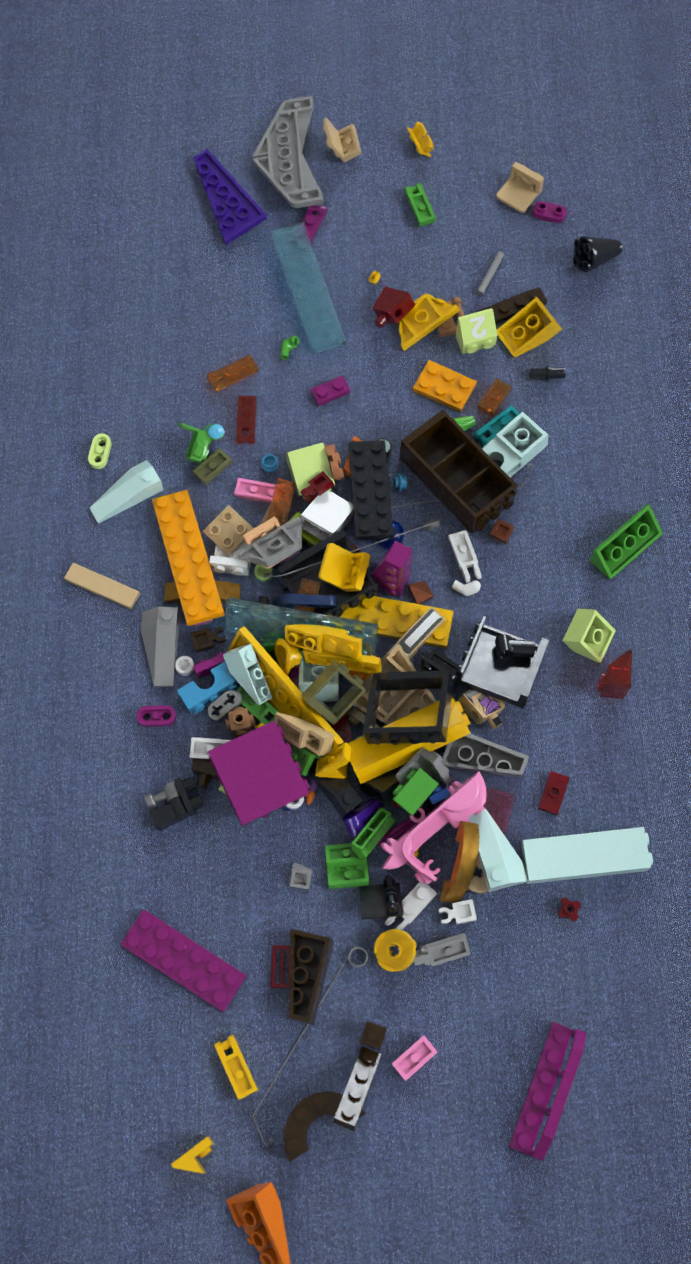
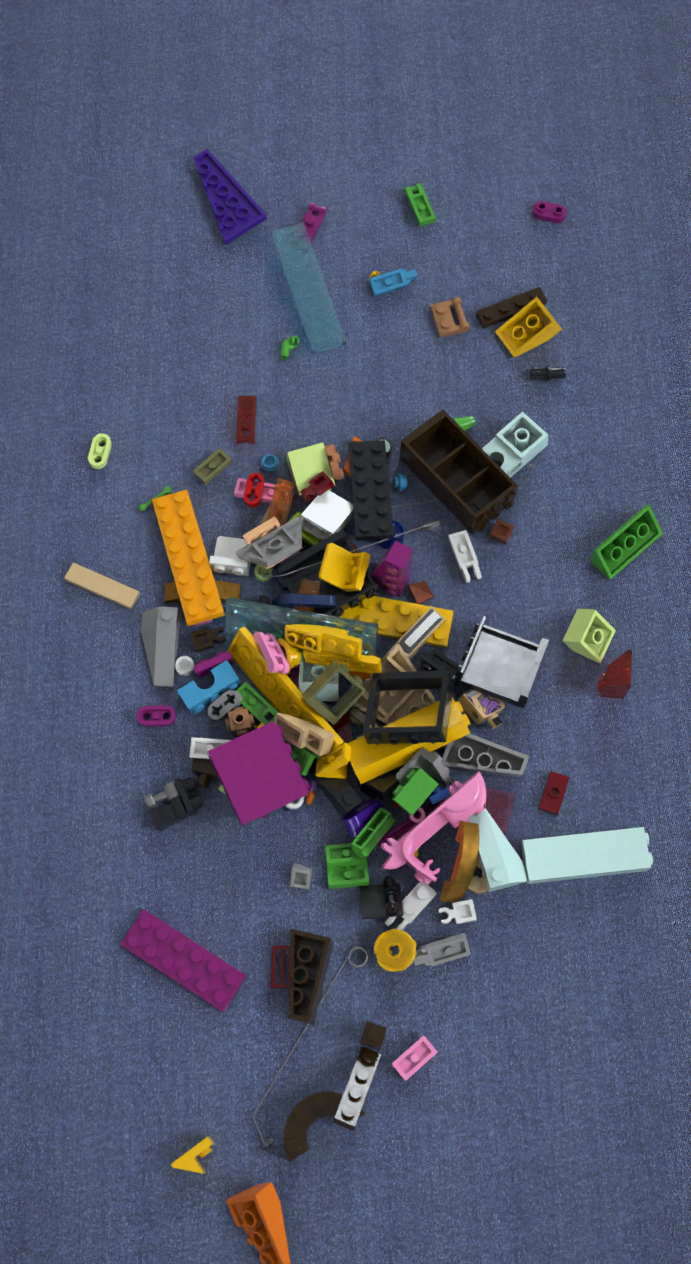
light aqua wedge [90,460,164,524] -> none
bright green piece [177,423,225,464] -> none
tan hinge [203,505,254,556] -> none
clear orange plate [206,354,259,392] -> none
yellow plate [214,1035,258,1100] -> none
light aqua slope [223,644,272,705] -> none
light grey wing [252,96,324,208] -> none
magenta plate [311,375,351,407] -> none
tan bracket [323,118,362,163] -> none
dark red torso [373,287,416,328] -> none
yellow wing [399,293,460,351] -> none
yellow hinge [407,122,434,157] -> none
light orange plate [413,360,477,413] -> none
white arm [451,580,481,596] -> none
yellowish green slope [456,308,497,354] -> none
teal plate [473,405,520,447] -> none
light grey bar [477,251,504,296] -> none
clear orange plate [478,378,512,417] -> none
black piece [495,634,535,660] -> none
tan bracket [496,162,544,213] -> none
magenta plate [508,1022,587,1161] -> none
dark red plate [558,898,581,921] -> none
black cone [573,236,623,272] -> none
none -> bright green hinge [139,486,171,511]
none -> red beam [244,473,264,508]
none -> bright pink plate [253,631,290,674]
none -> dark azure hinge [368,268,418,297]

